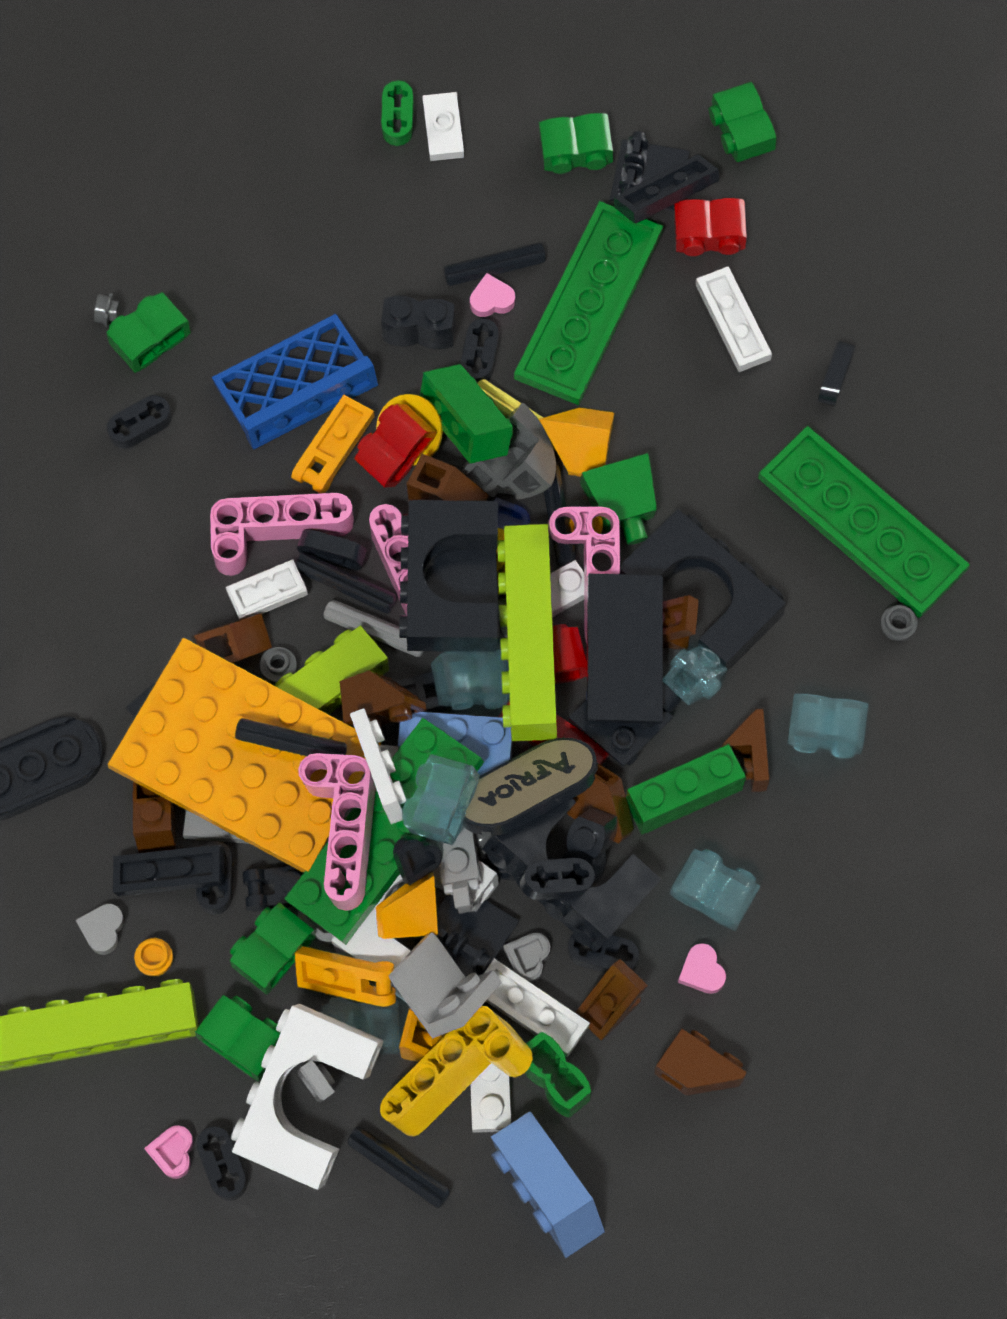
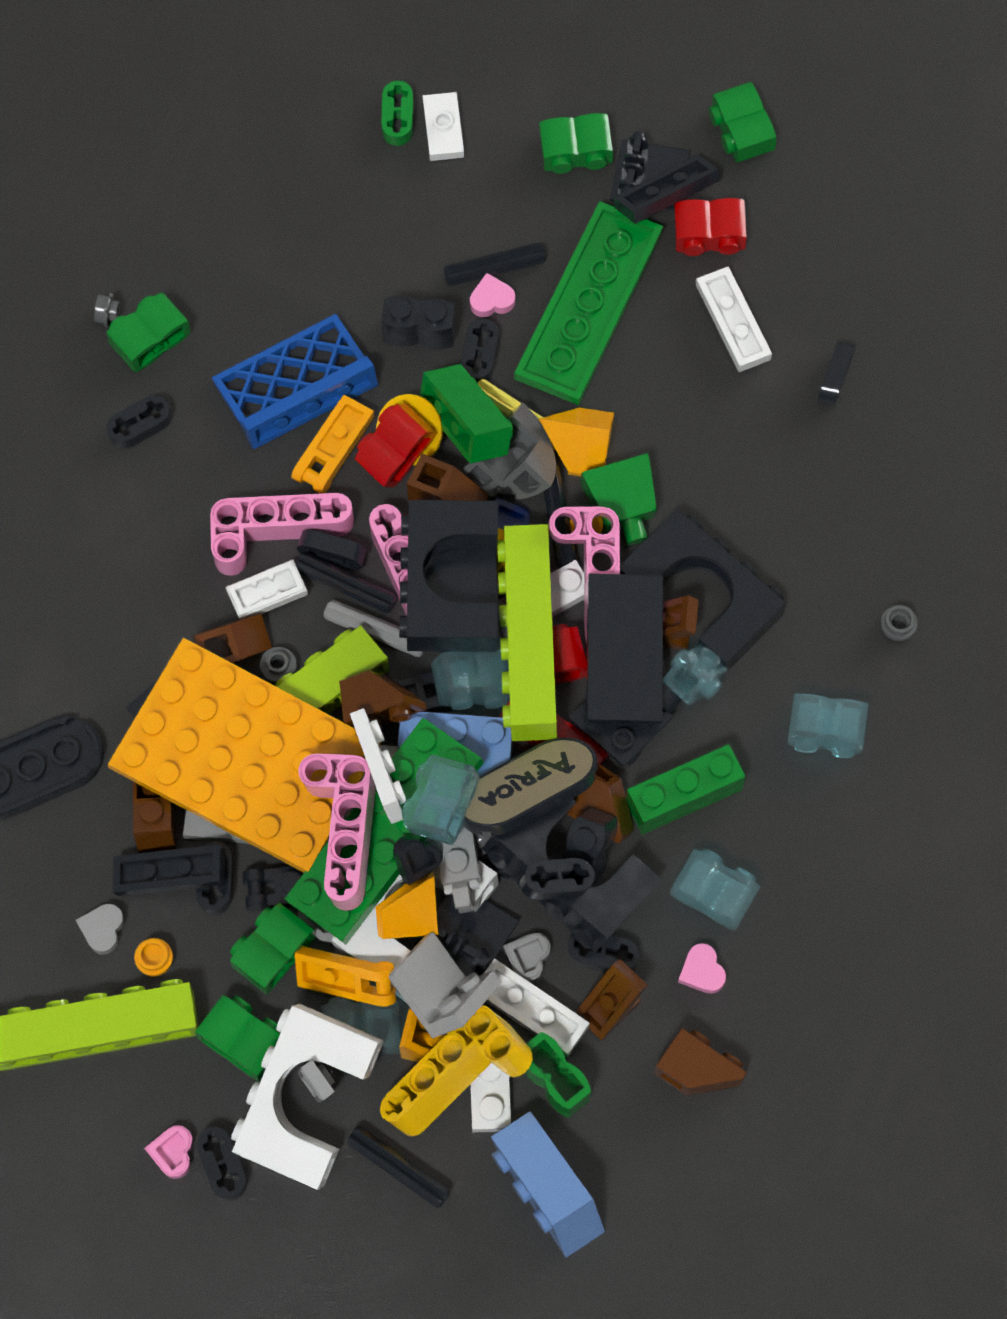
black axle [235,718,347,756] -> none
reddish brown slope [721,709,769,792] -> none
green plate [758,426,970,618] -> none

